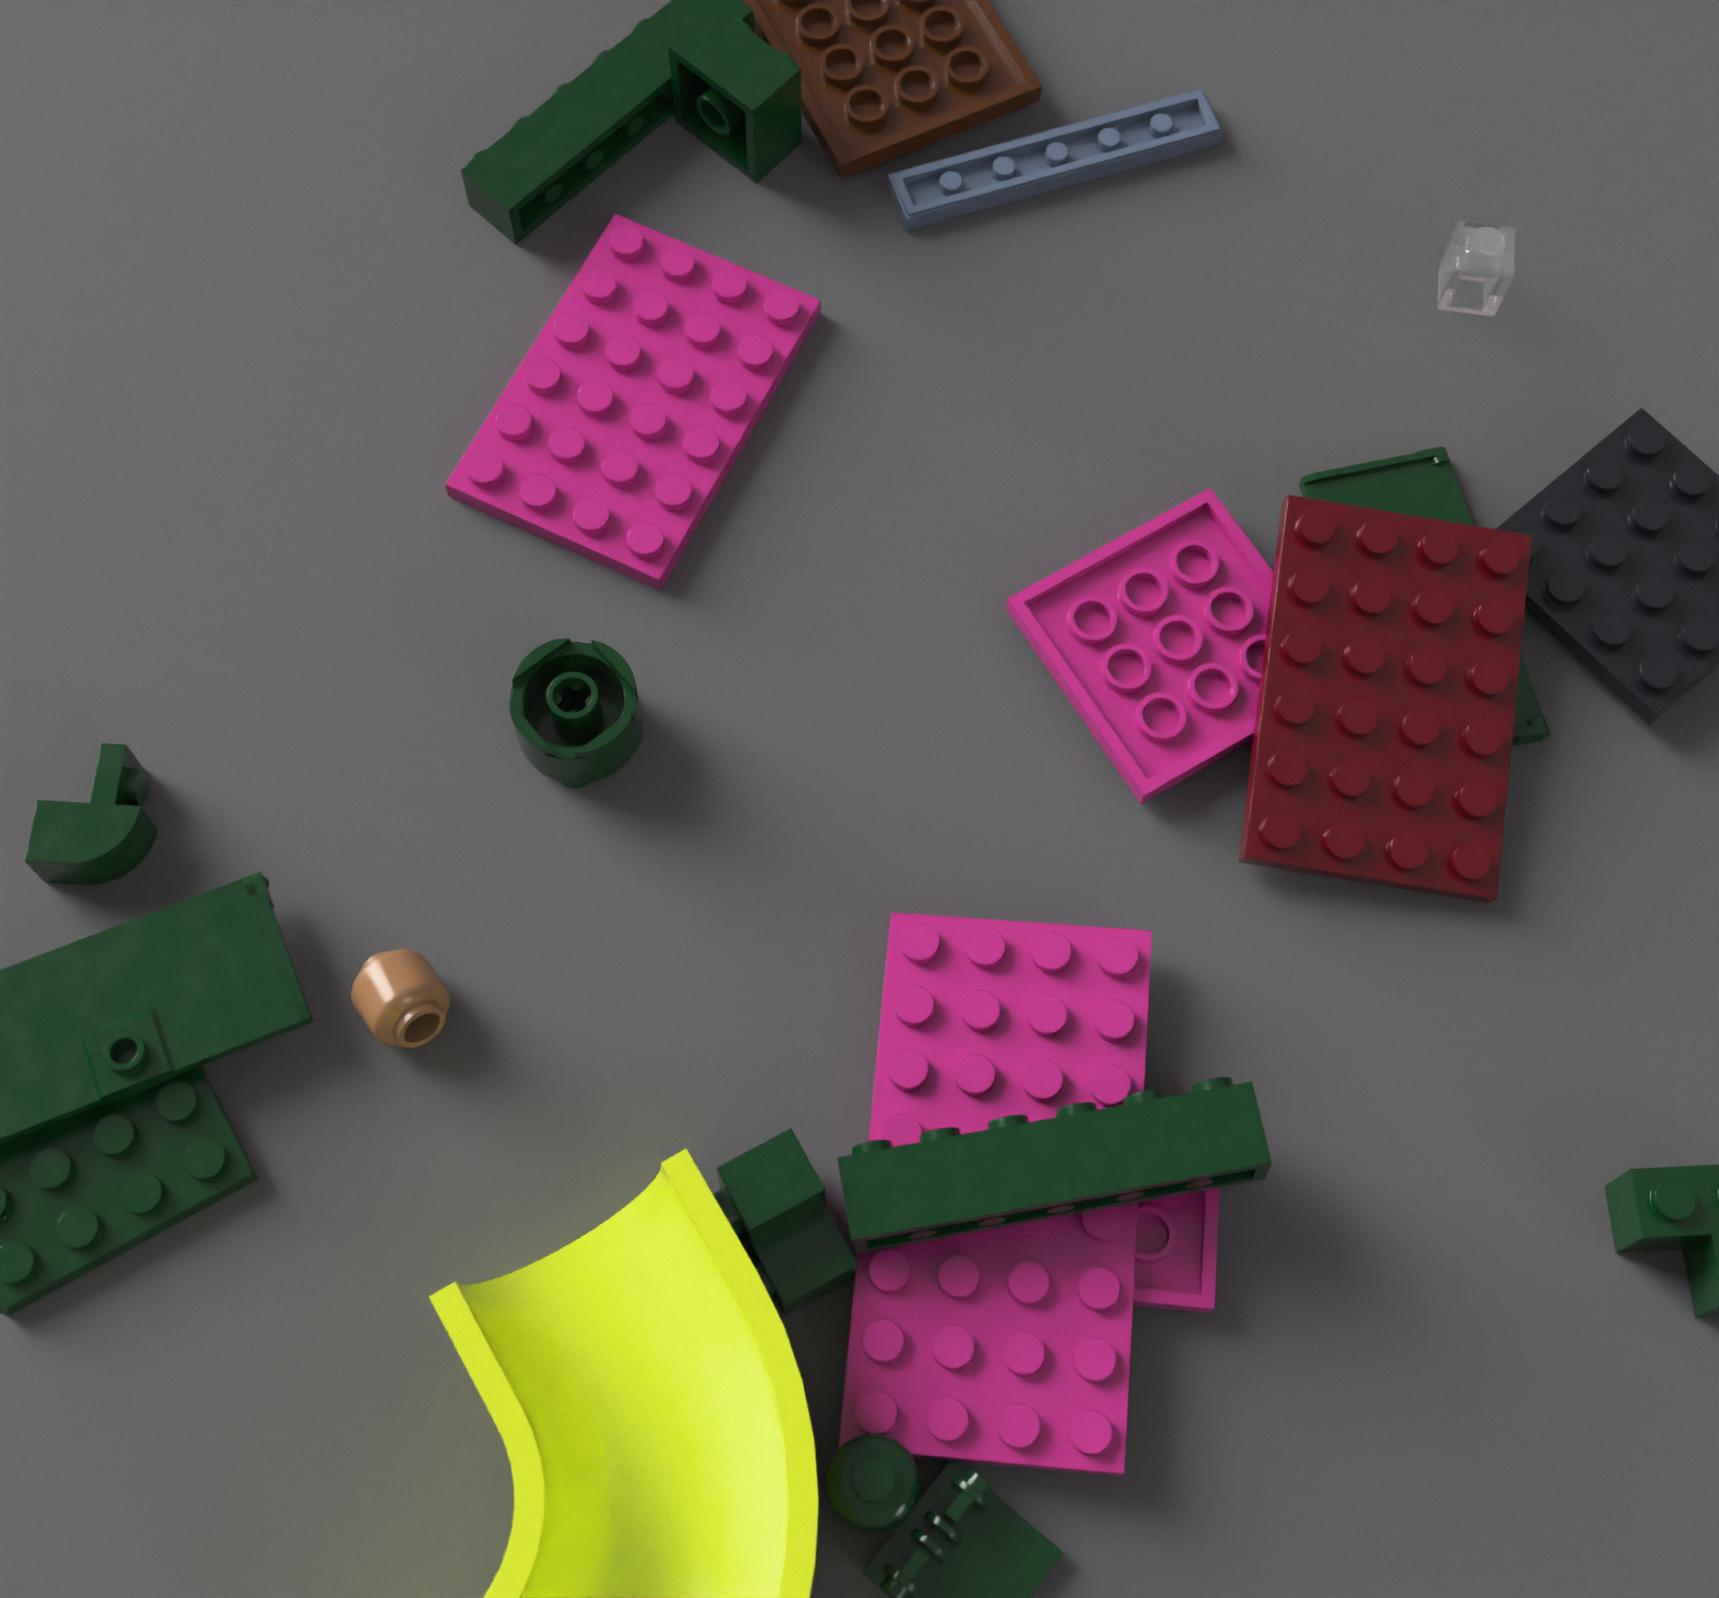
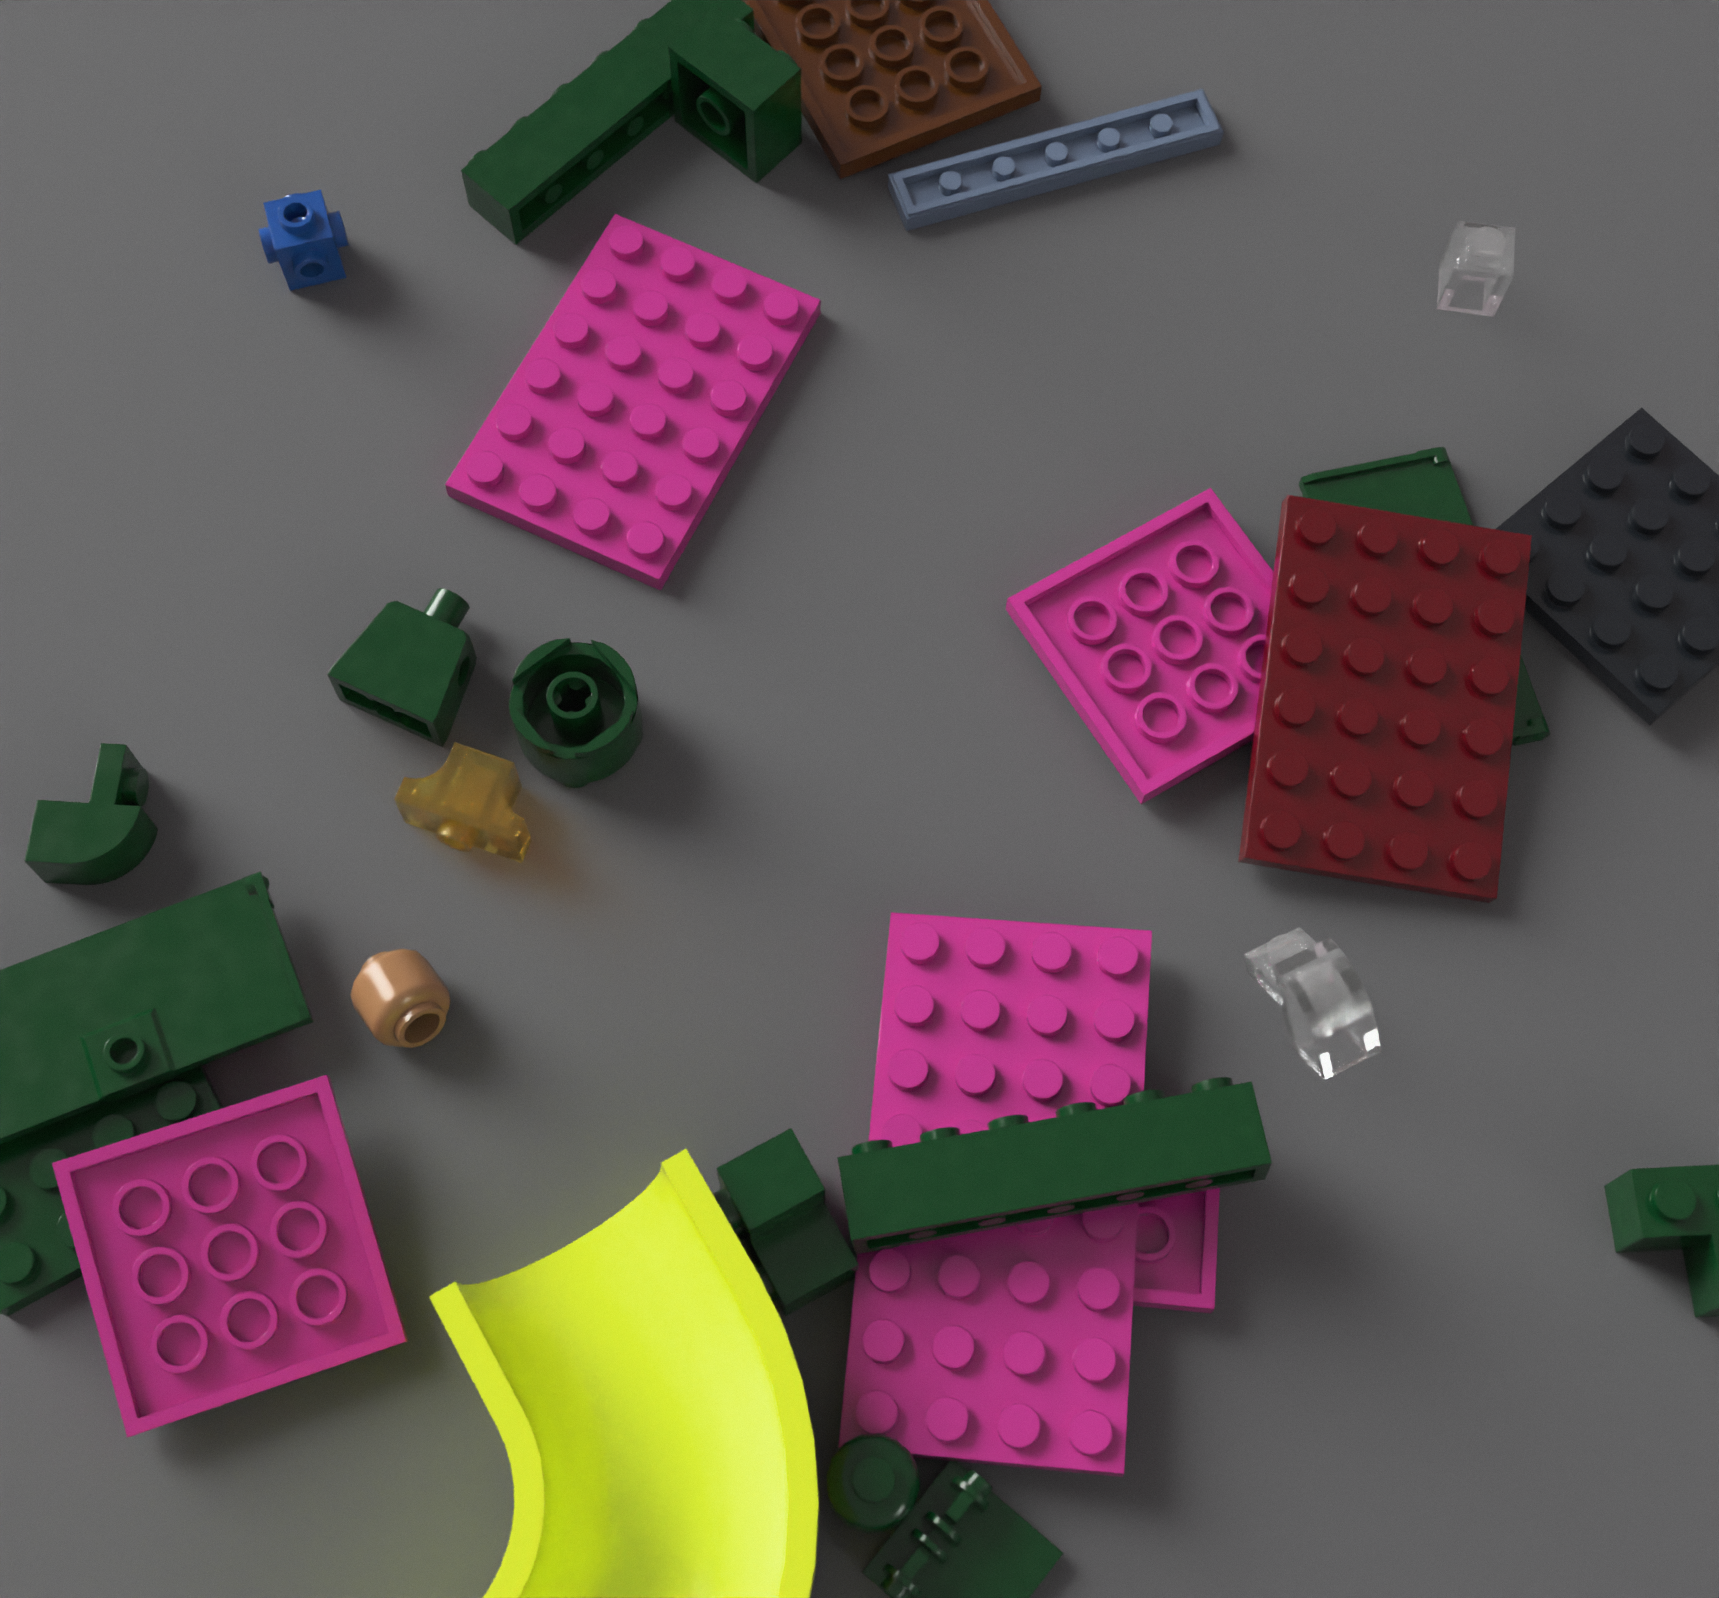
none -> dark pink plate [52,1075,408,1438]
none -> blue brick [259,190,349,291]
none -> dark green torso [327,588,477,747]
none -> clear yellow brick [394,742,532,863]
none -> clear brick [1244,927,1382,1080]

